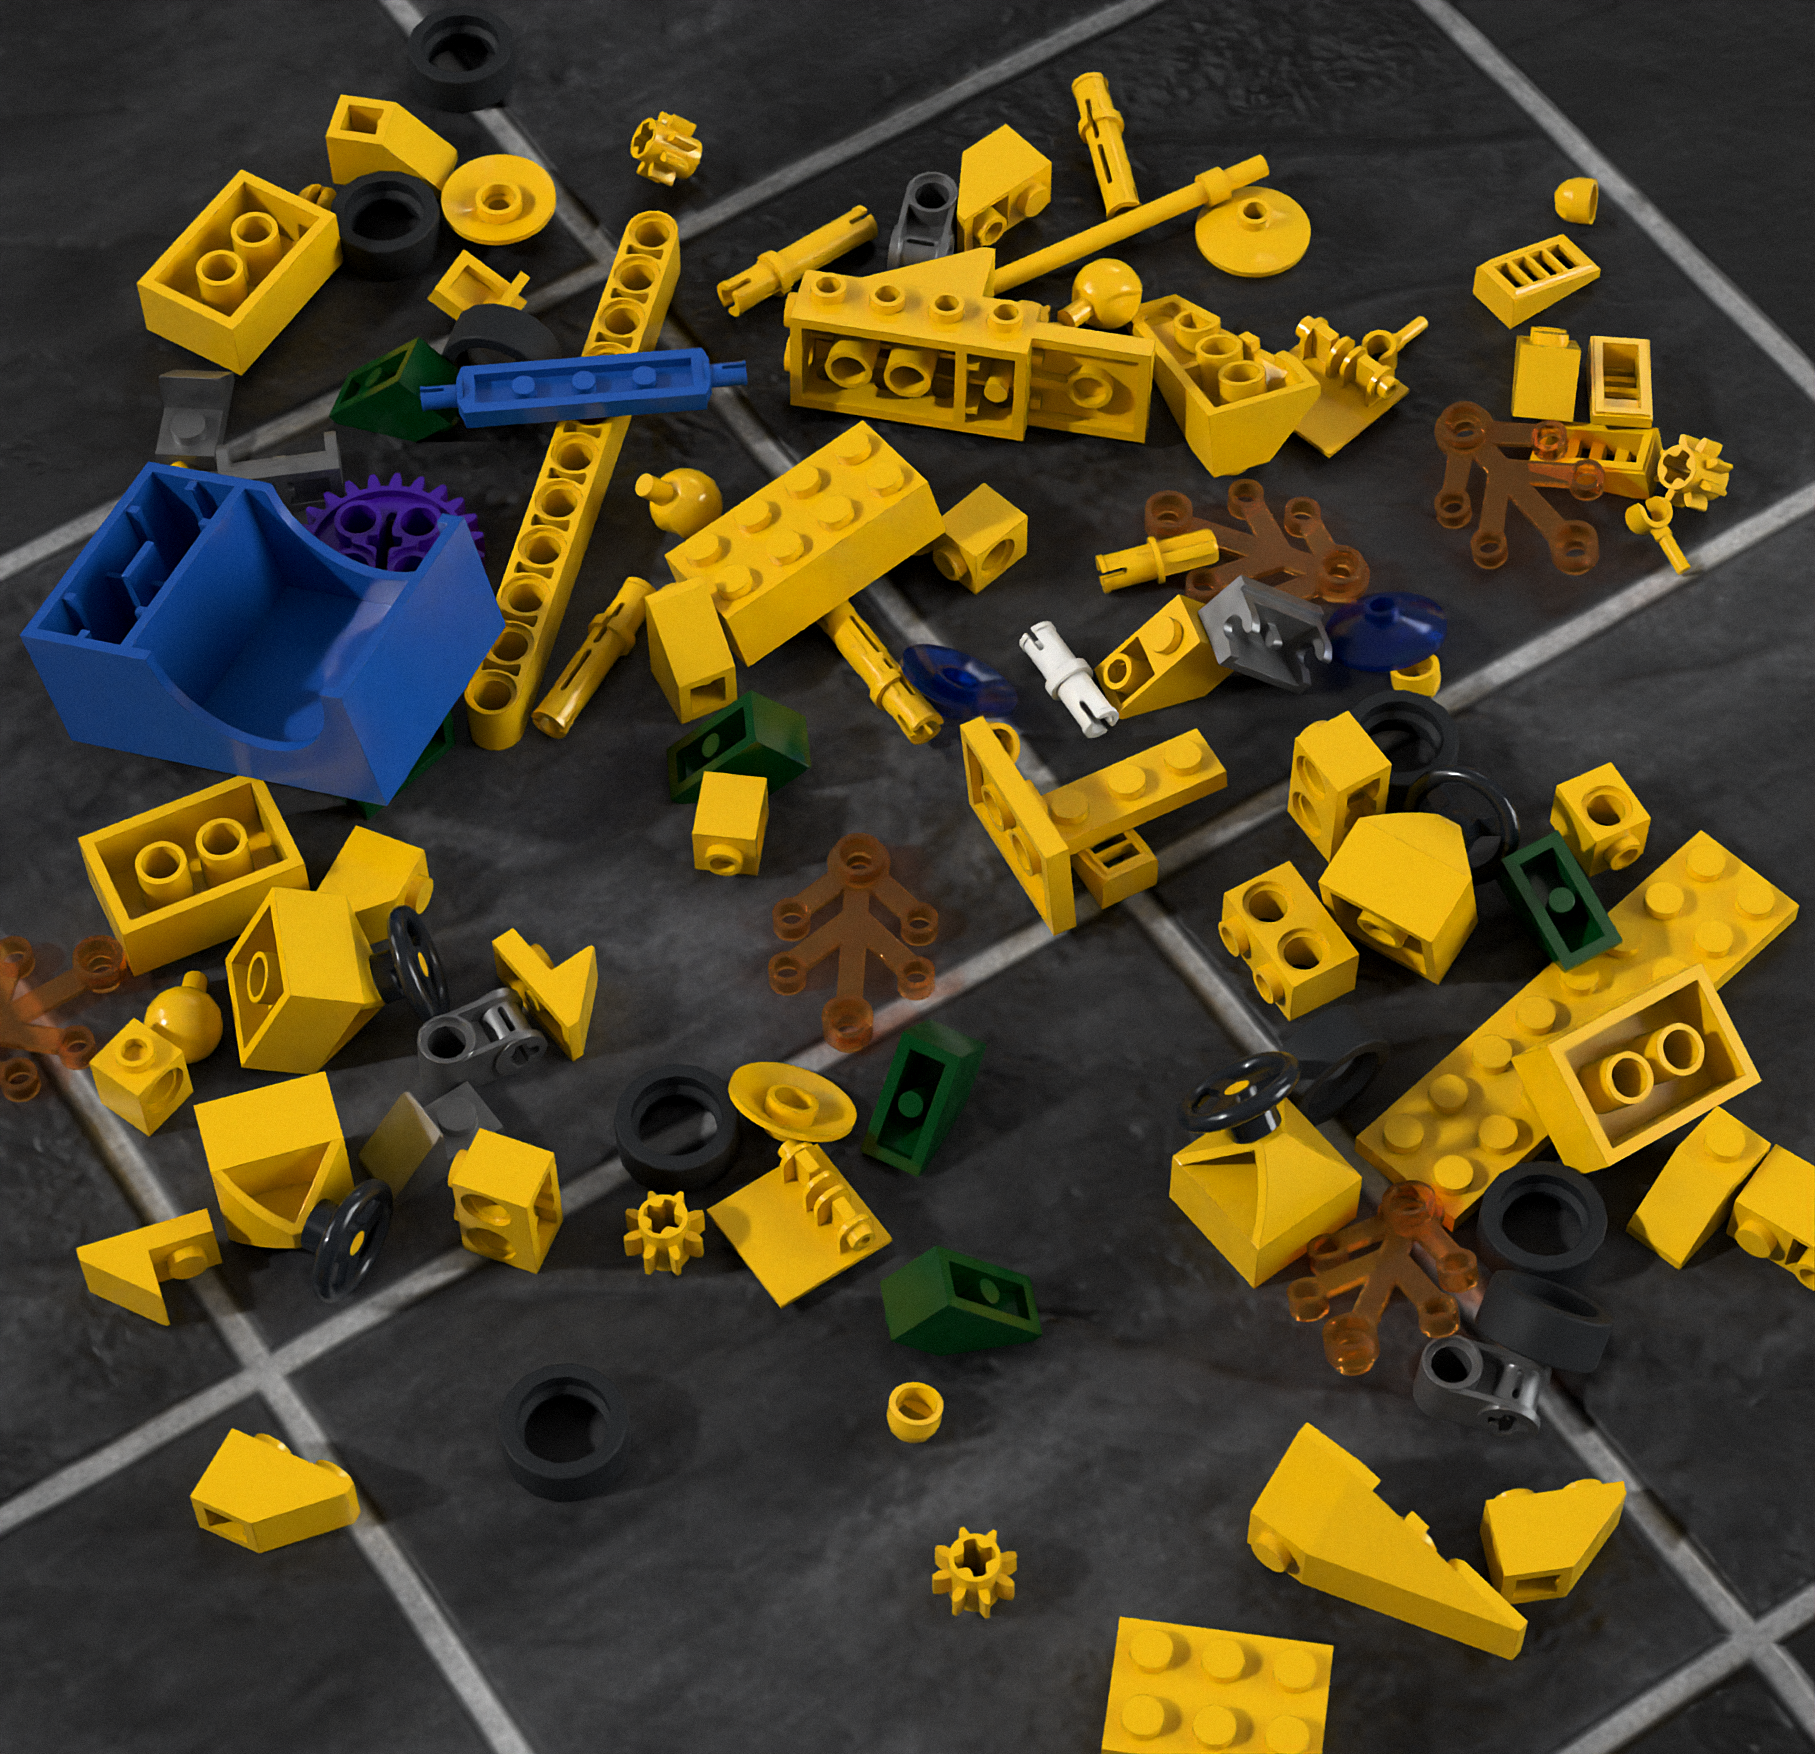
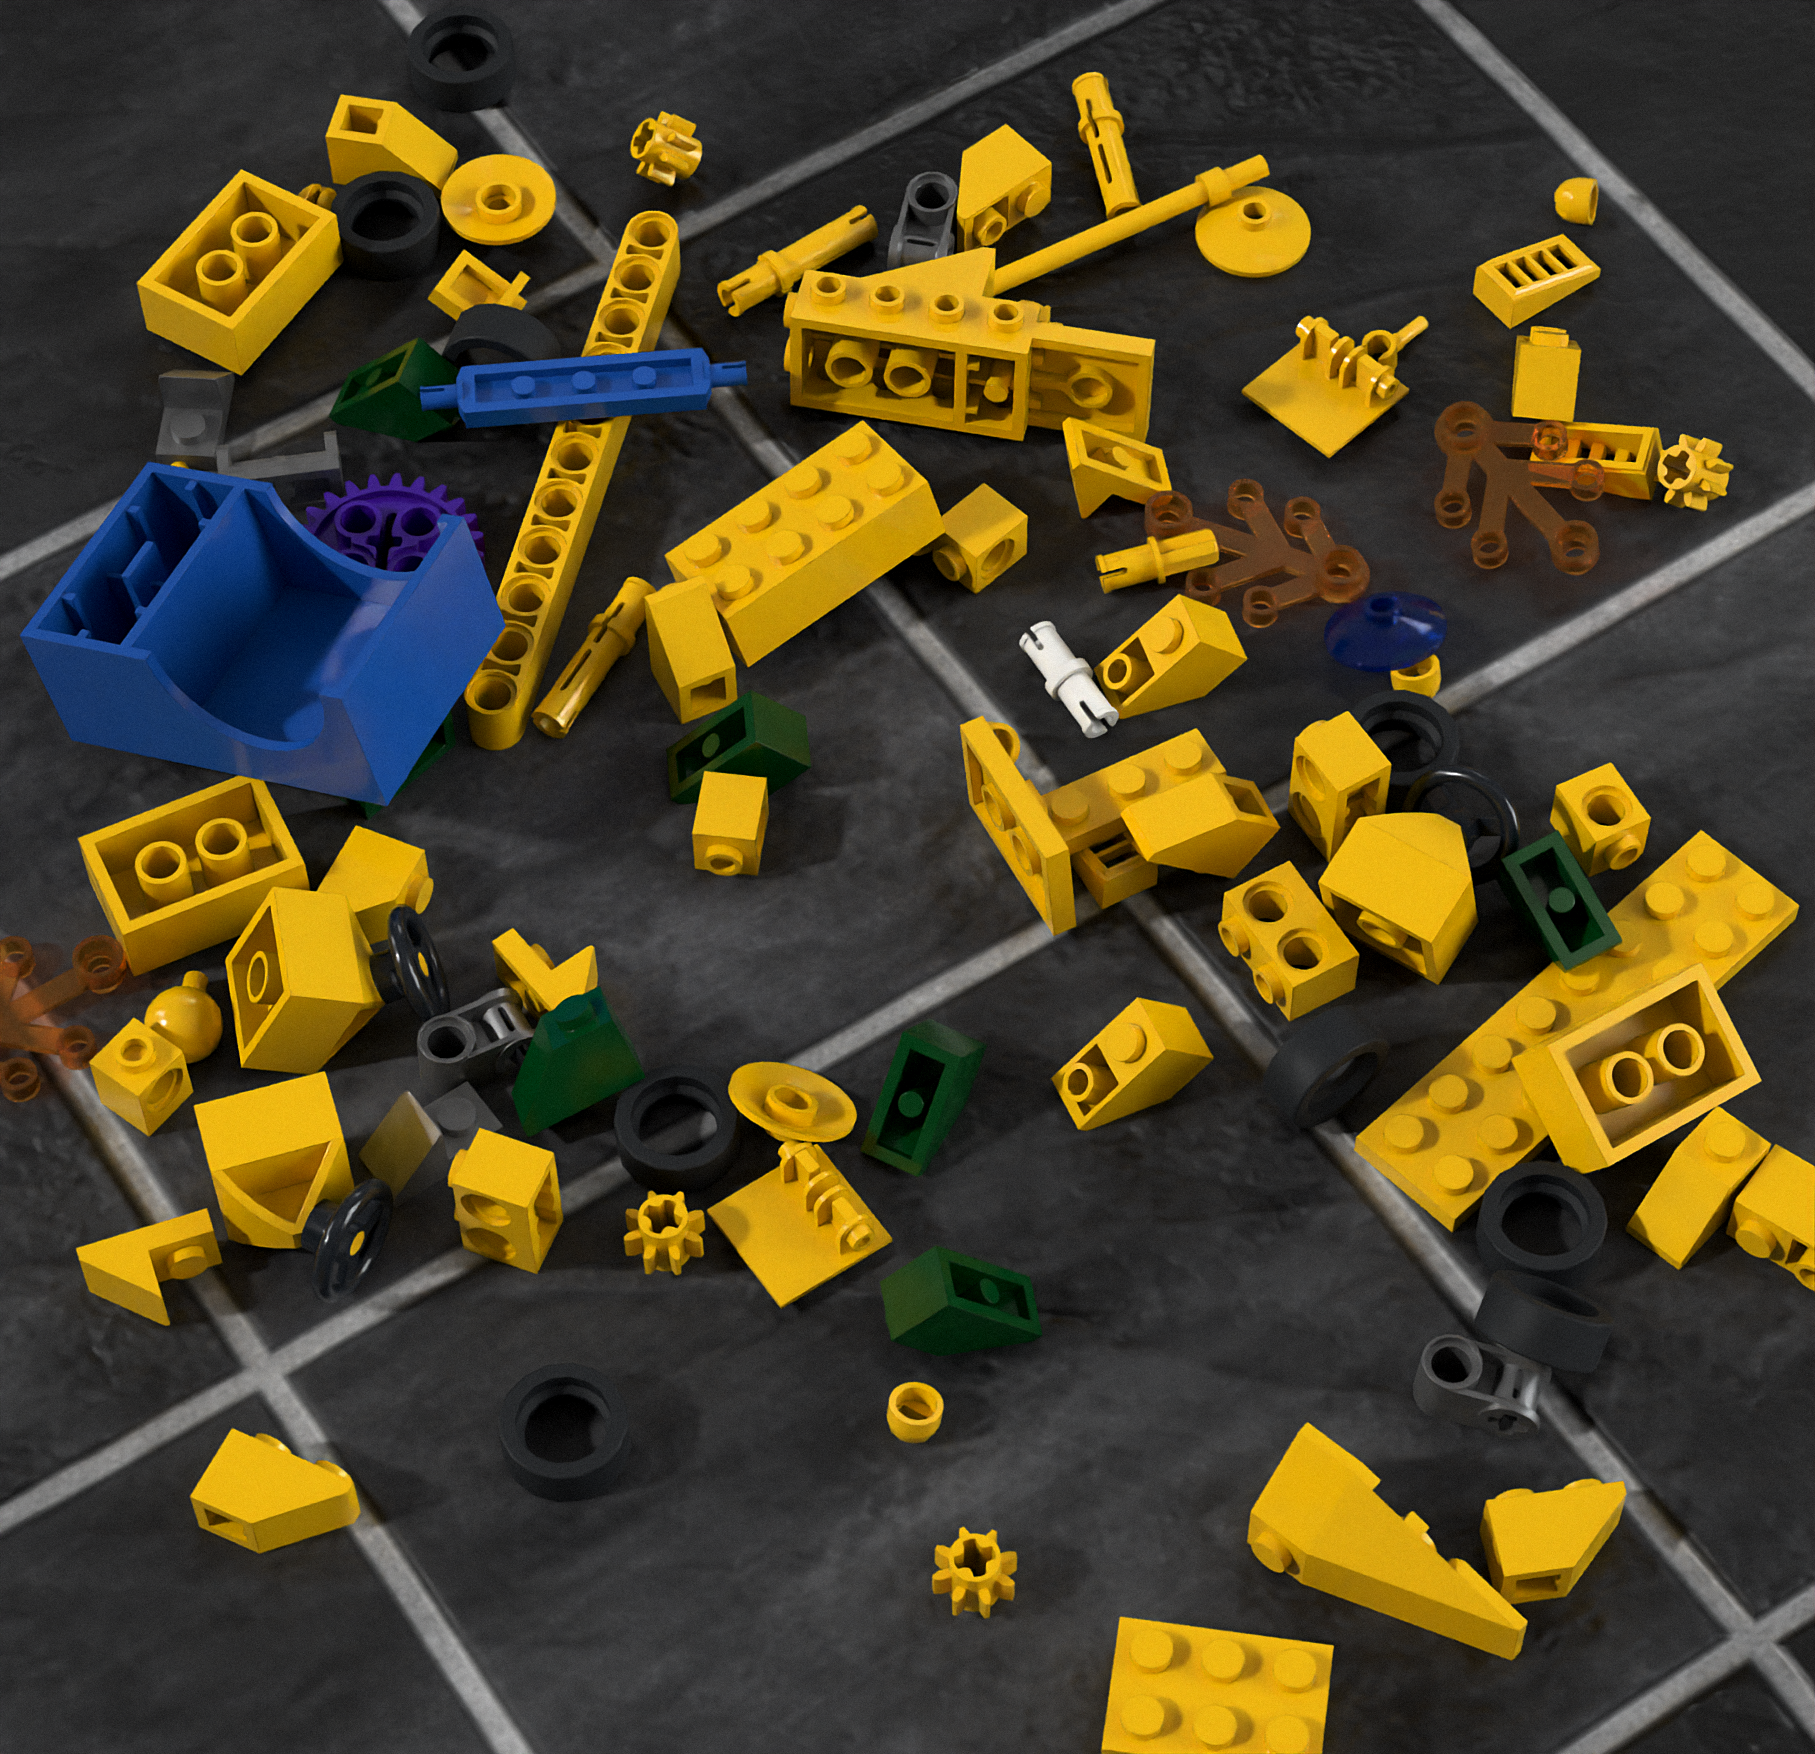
yellow piece [635,468,723,540] -> none
clear orange plant [768,833,939,1053] -> none
yellow pin [815,599,944,745] -> none
clear blue dish [900,644,1017,719] -> none
yellow piece [1057,258,1142,330] -> none
yellow wedge [1125,294,1321,478] -> none
yellow piece [1169,1051,1362,1289] -> none
flat silver hinge [1198,575,1332,695] -> none
clear orange plant [1286,1180,1479,1376] -> none
yellow slope [1586,336,1653,428] -> none
yellow hand [1625,496,1691,575] -> none
none -> dark green slope [511,986,646,1138]
none -> yellow slope [1051,997,1214,1131]
none -> yellow slope [1062,416,1174,519]
none -> yellow slope [1121,772,1281,879]

